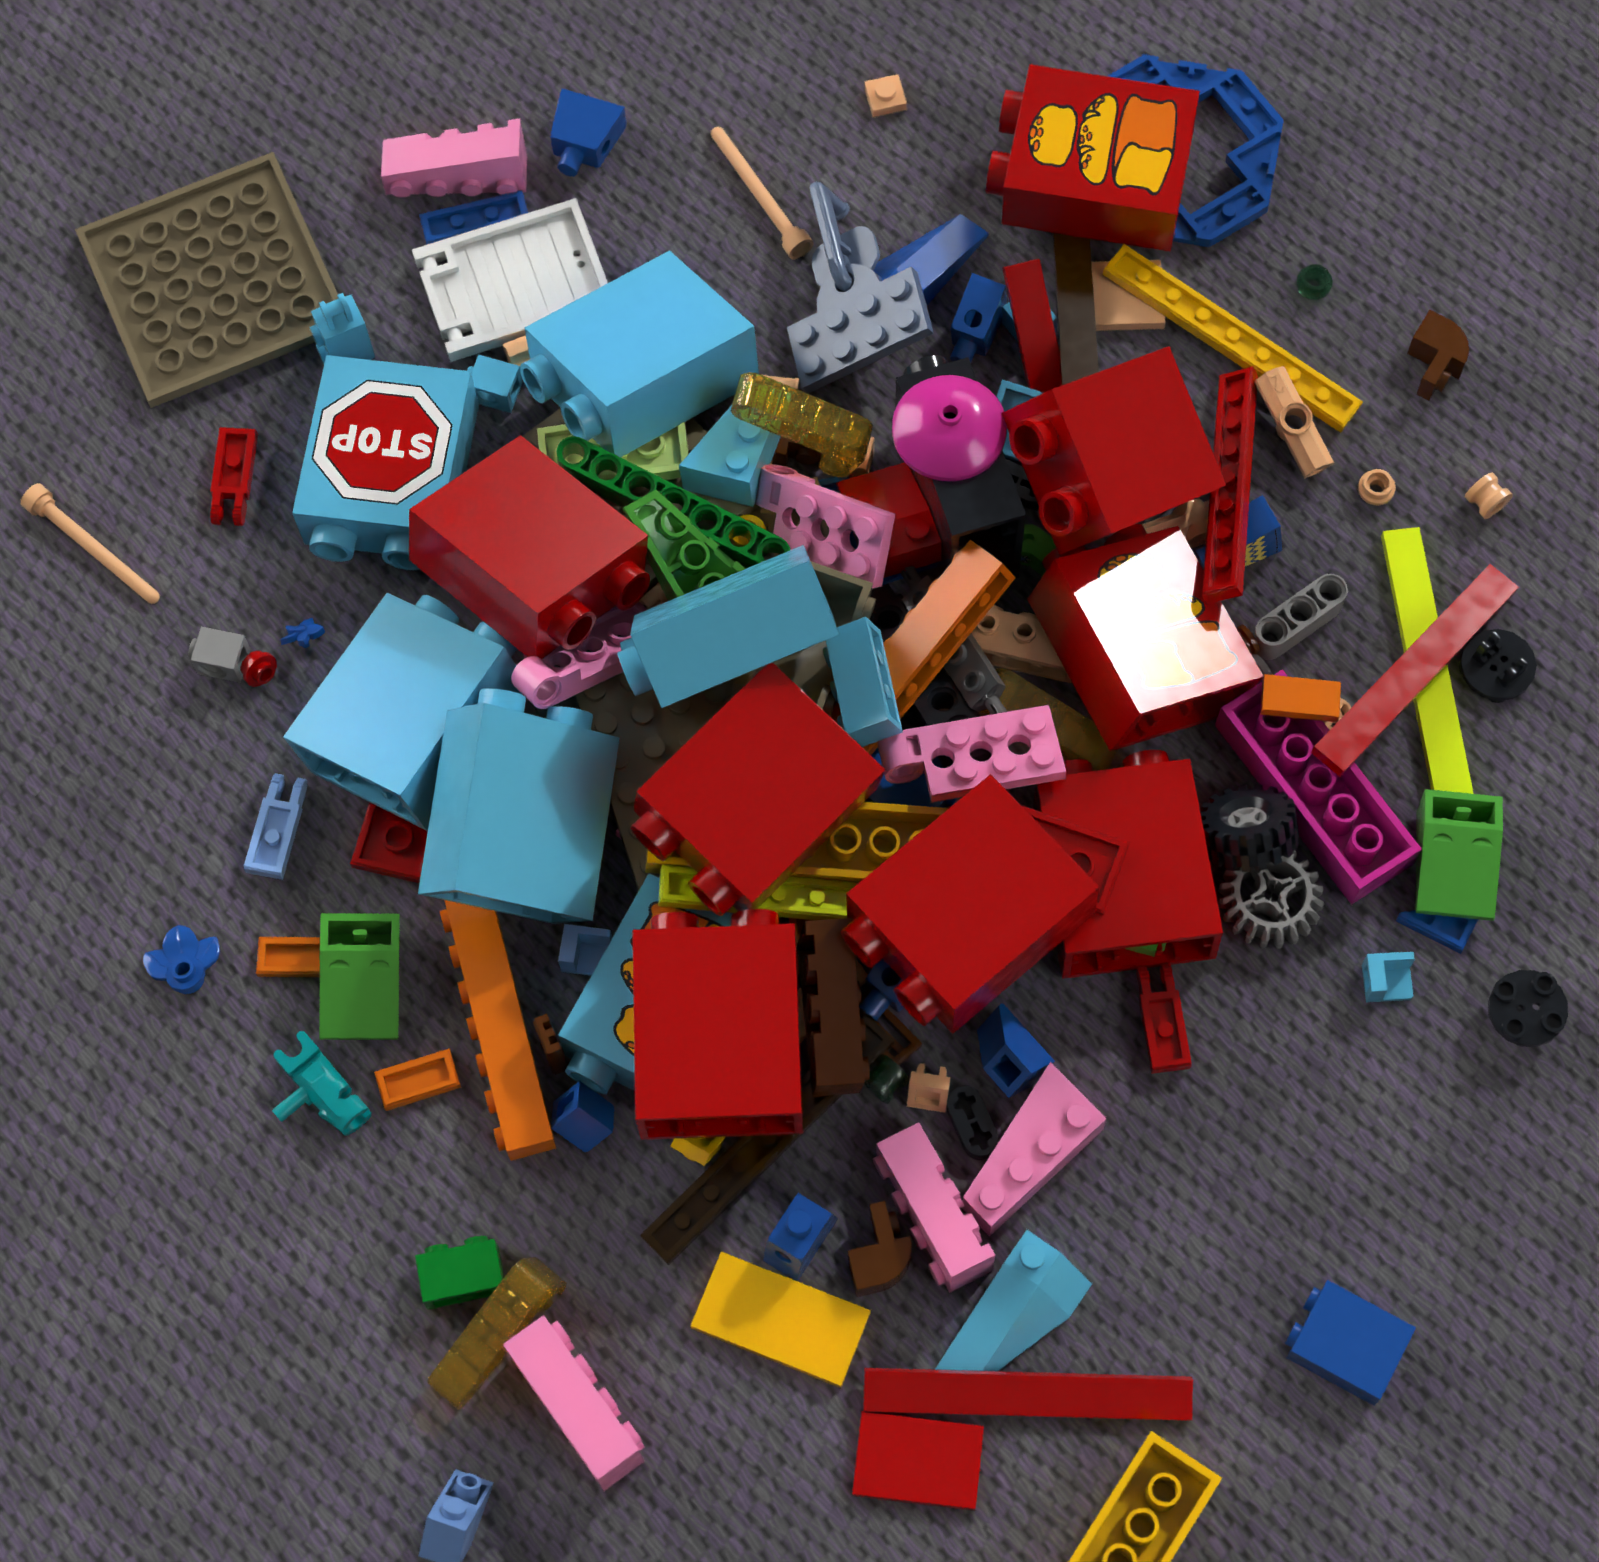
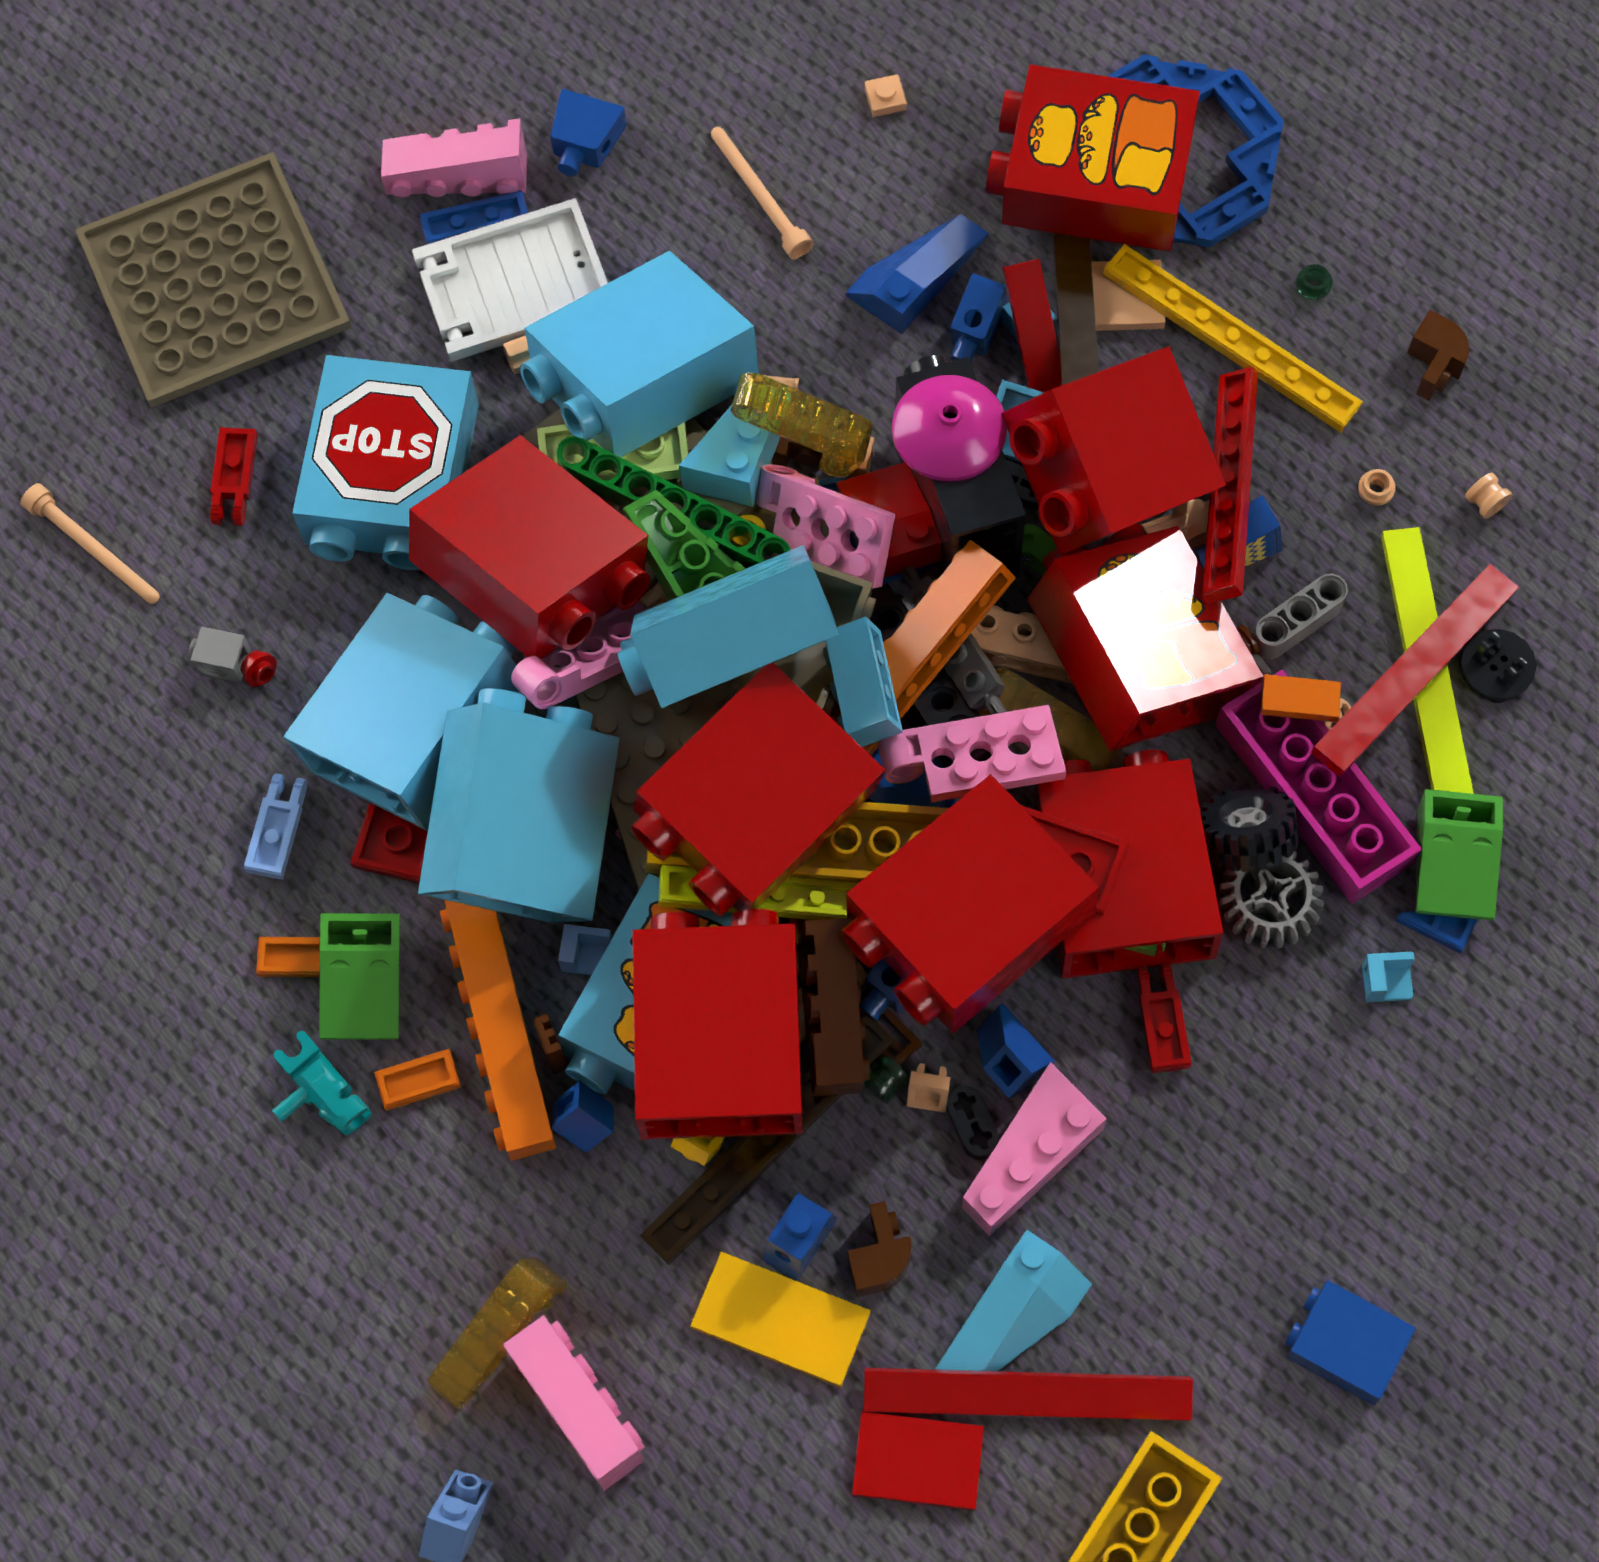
blue plate [143,925,220,994] -> none
blue plant [280,618,325,648] -> none
medium azure brick [309,293,375,364] -> none
green brick [415,1236,507,1310] -> none
medium azure brick [467,355,523,413] -> none
sand blue plate [787,181,934,394] -> none
bright pink wedge [873,1122,995,1293] -> none
light nougat piece [1254,366,1334,478] -> none
black plate [1488,970,1568,1047] -> none

